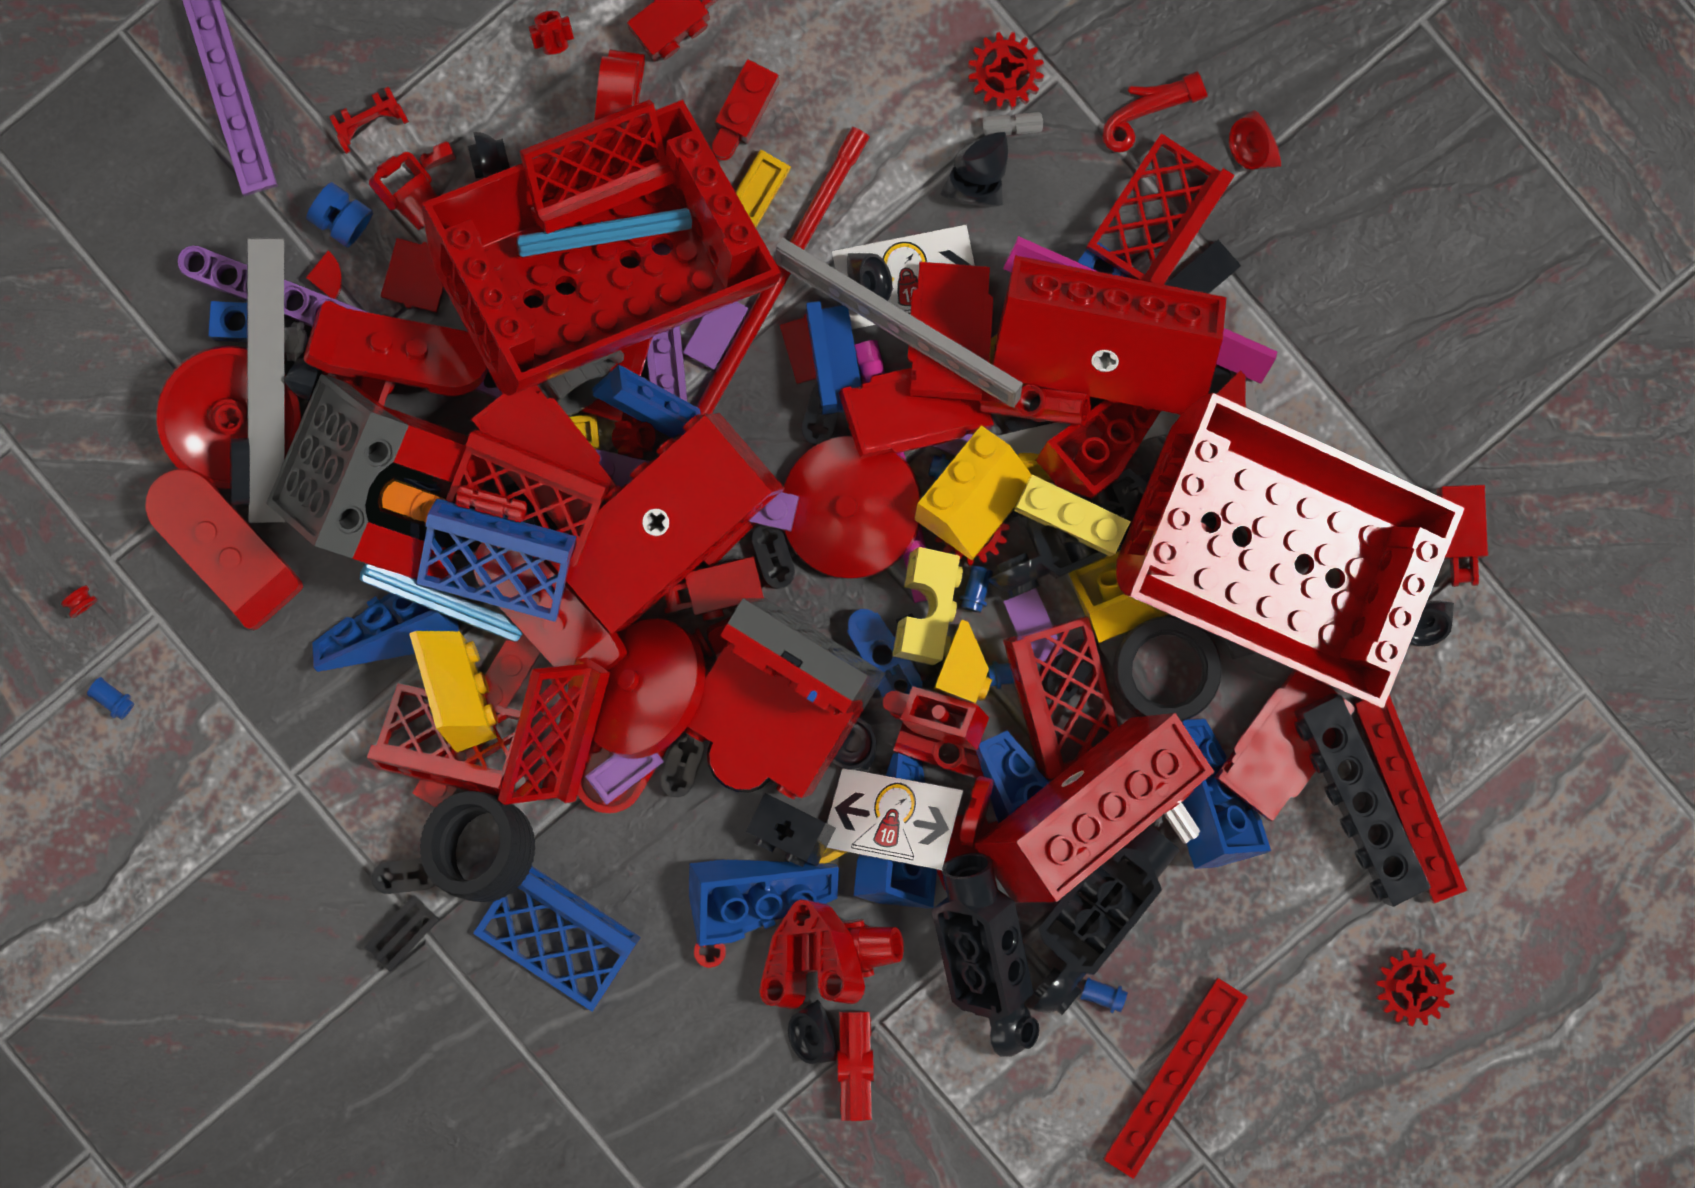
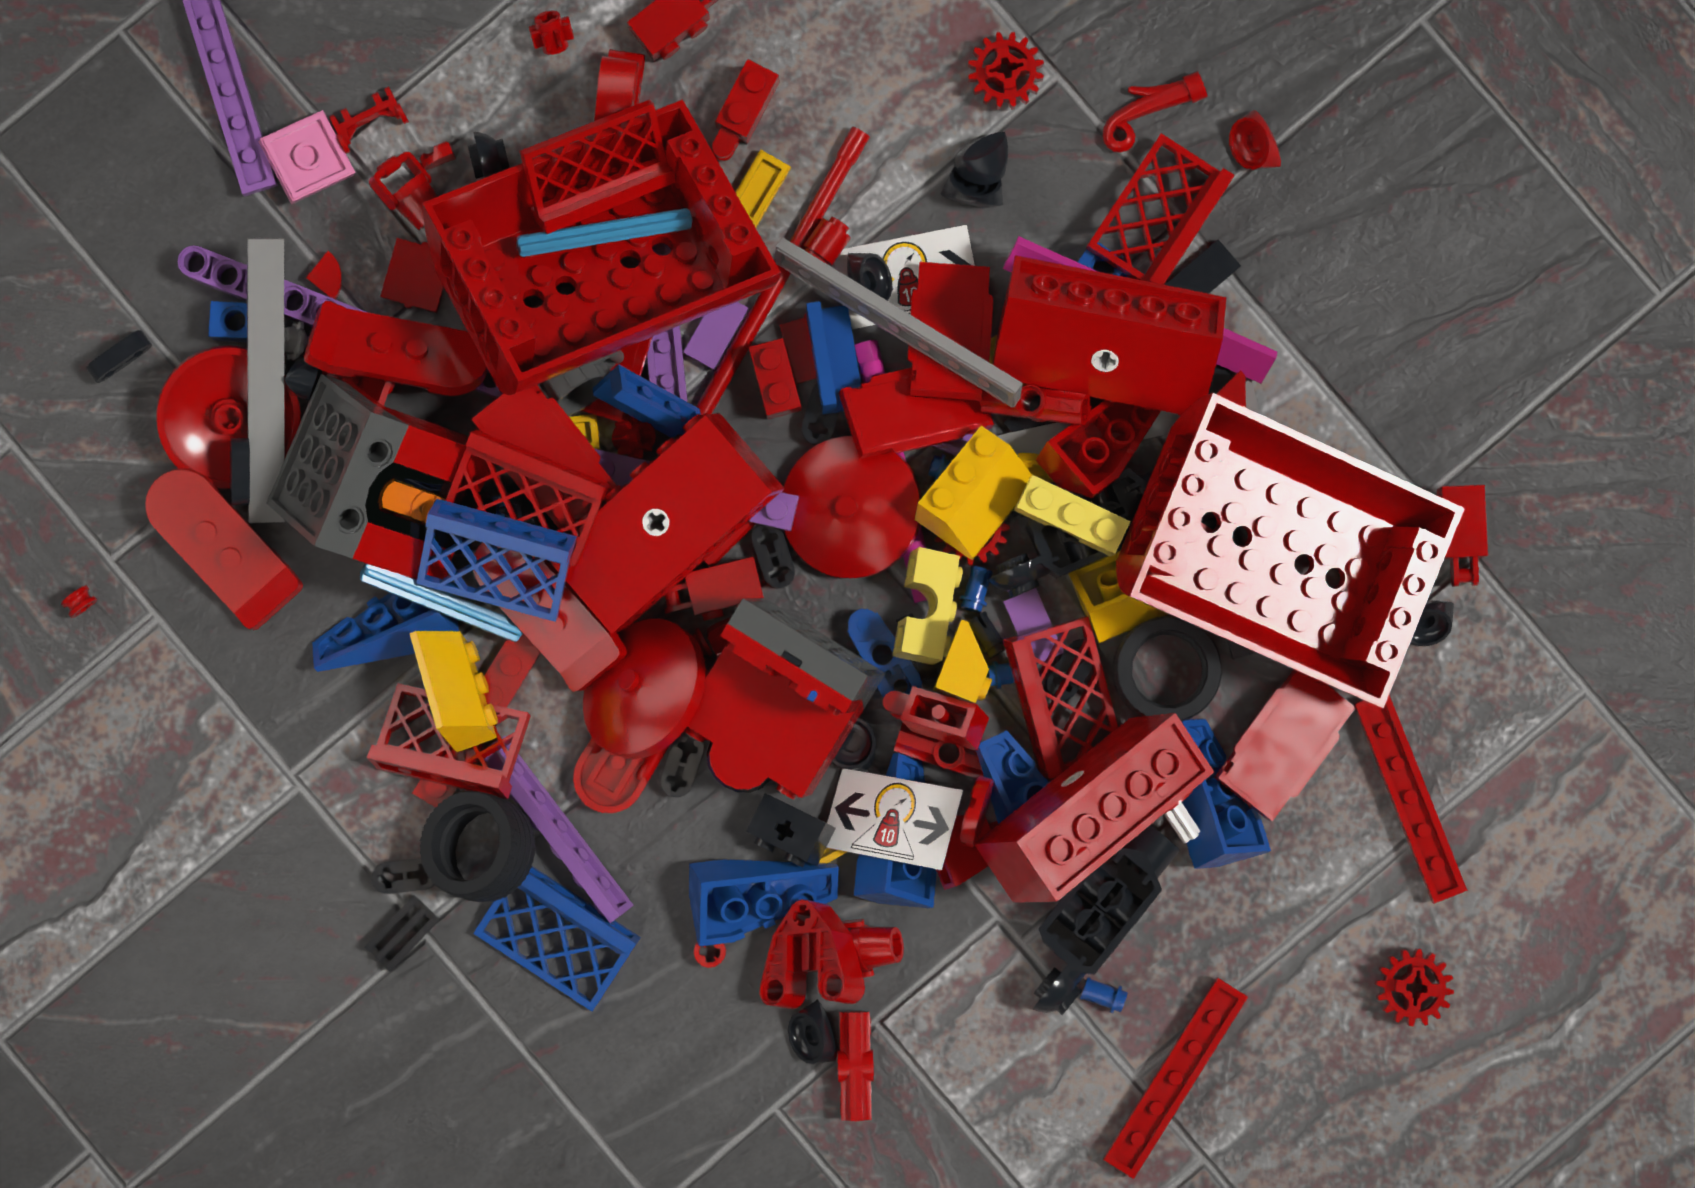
blue pin [87,677,134,720] -> none
blue wheel [306,182,373,248] -> none
red axle [455,485,527,522] -> none
red fence [498,657,610,805] -> none
medium lavender tile [585,753,664,805] -> none
black brick [932,853,1040,1057] -> none
light grey piece [983,112,1043,136] -> none
black brick [1294,693,1431,907] -> none
none -> black beam [86,330,152,383]
none -> bright pink tile [259,110,356,204]
none -> medium lavender plate [485,736,634,923]
none -> red brick [749,338,802,420]
none -> red brick [803,217,851,266]
none -> black pin [968,611,1006,659]

